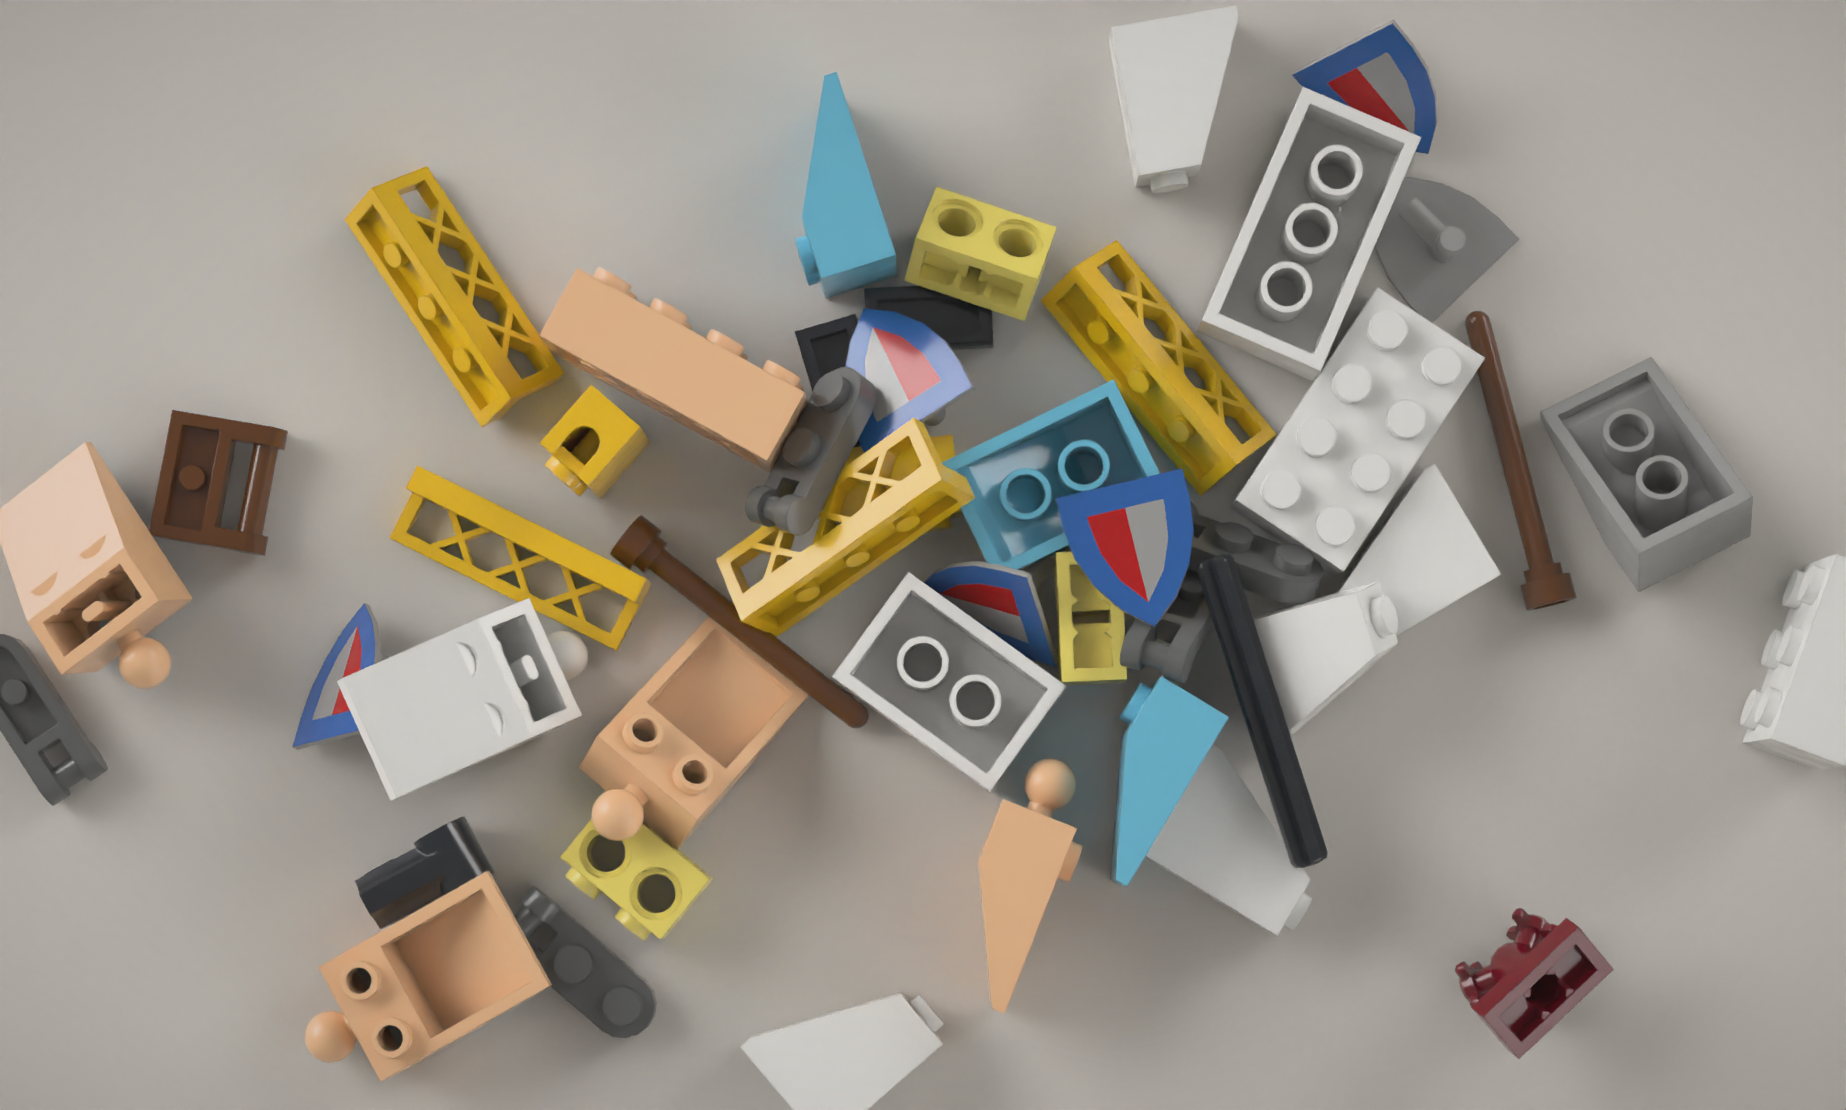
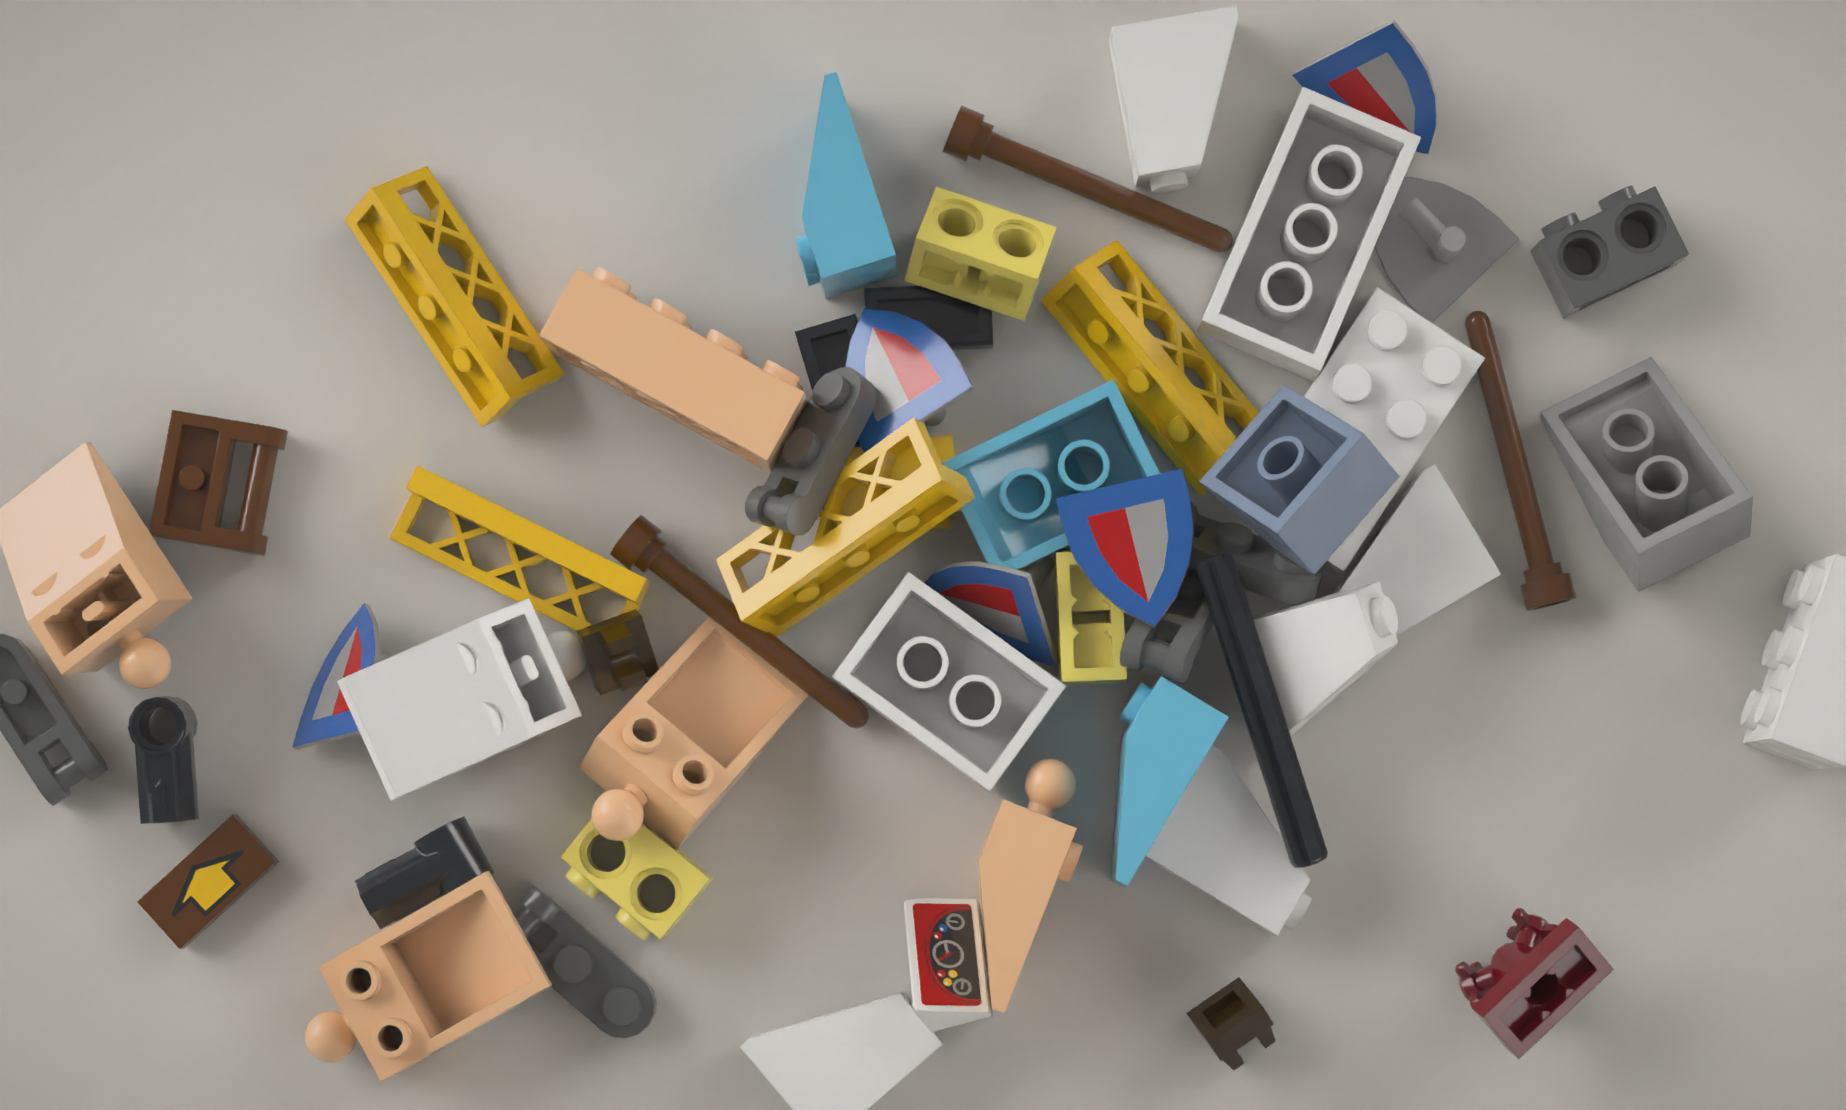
yellow brick [540,384,651,499] -> none
none -> black piece [128,696,199,824]
none -> reddish brown tile [137,814,279,949]
none -> dark brown tile [576,609,659,695]
none -> slope [904,898,992,1032]
none -> reddish brown piece [943,105,1233,253]
none -> dark brown tile [1186,977,1276,1070]
none -> sand blue slope [1199,385,1400,575]
none -> dark grey brick [1530,185,1689,319]

